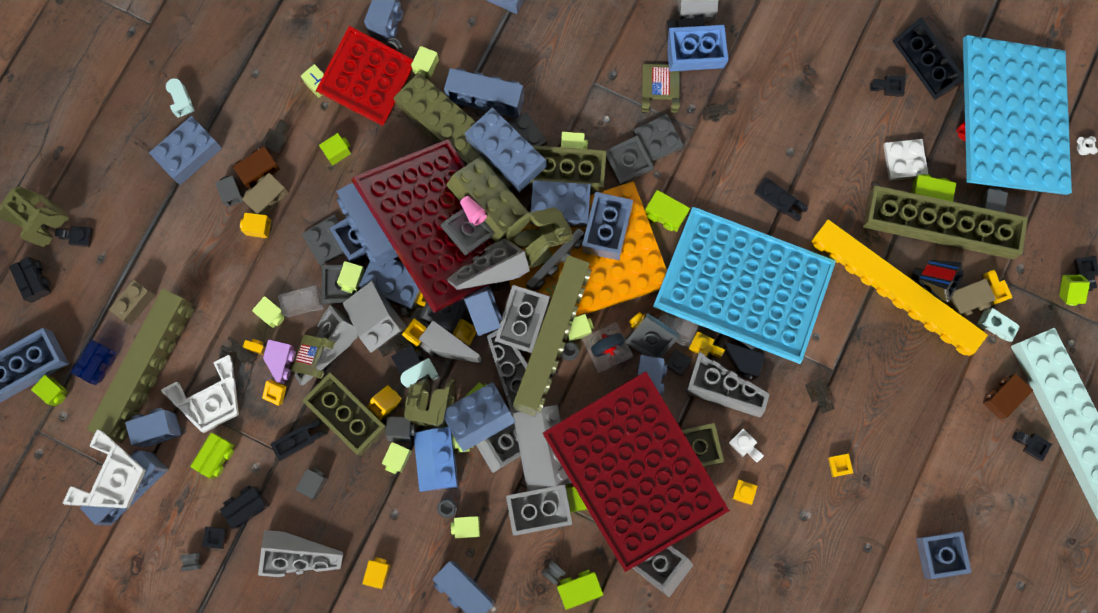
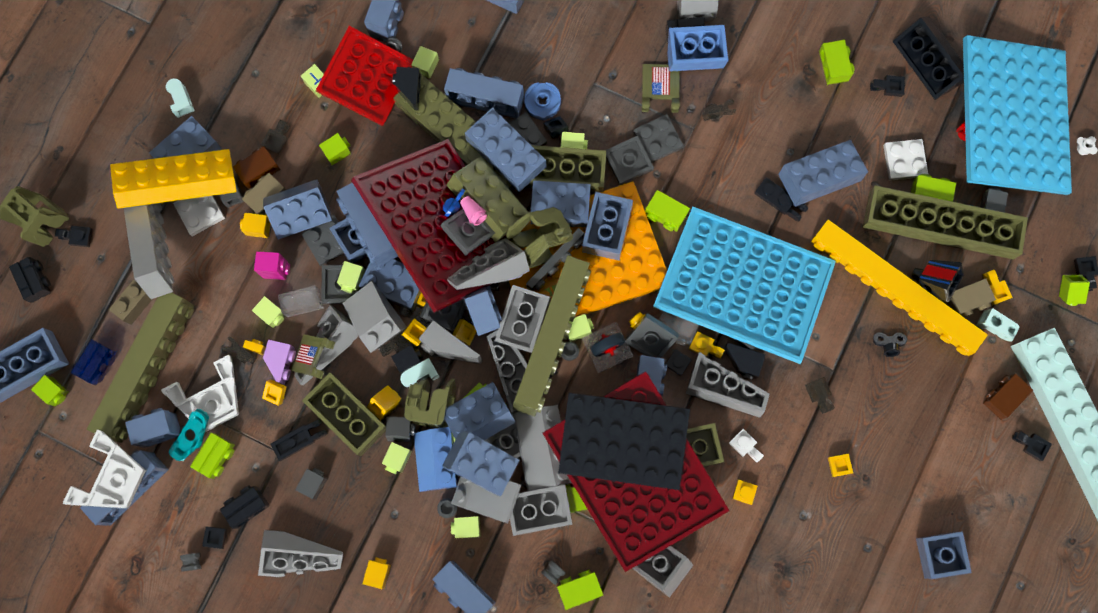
none -> yellow brick [110,149,236,209]
none -> light grey brick [124,203,174,299]
none -> teal piece [169,409,209,461]
none -> white plate [173,196,225,236]
none -> dark pink brick [254,251,290,280]
none -> sand blue brick [263,179,332,239]
none -> black slope [392,67,421,111]
none -> sand blue brick [442,430,519,497]
none -> blue piece [443,188,465,217]
none -> light grey slope [451,477,521,524]
none -> medium blue plate [524,82,561,121]
none -> black plate [543,116,569,138]
none -> black plate [558,392,690,490]
none -> sand blue brick [778,140,868,207]
none -> lime brick [819,40,854,85]
none -> black piece [873,332,907,357]

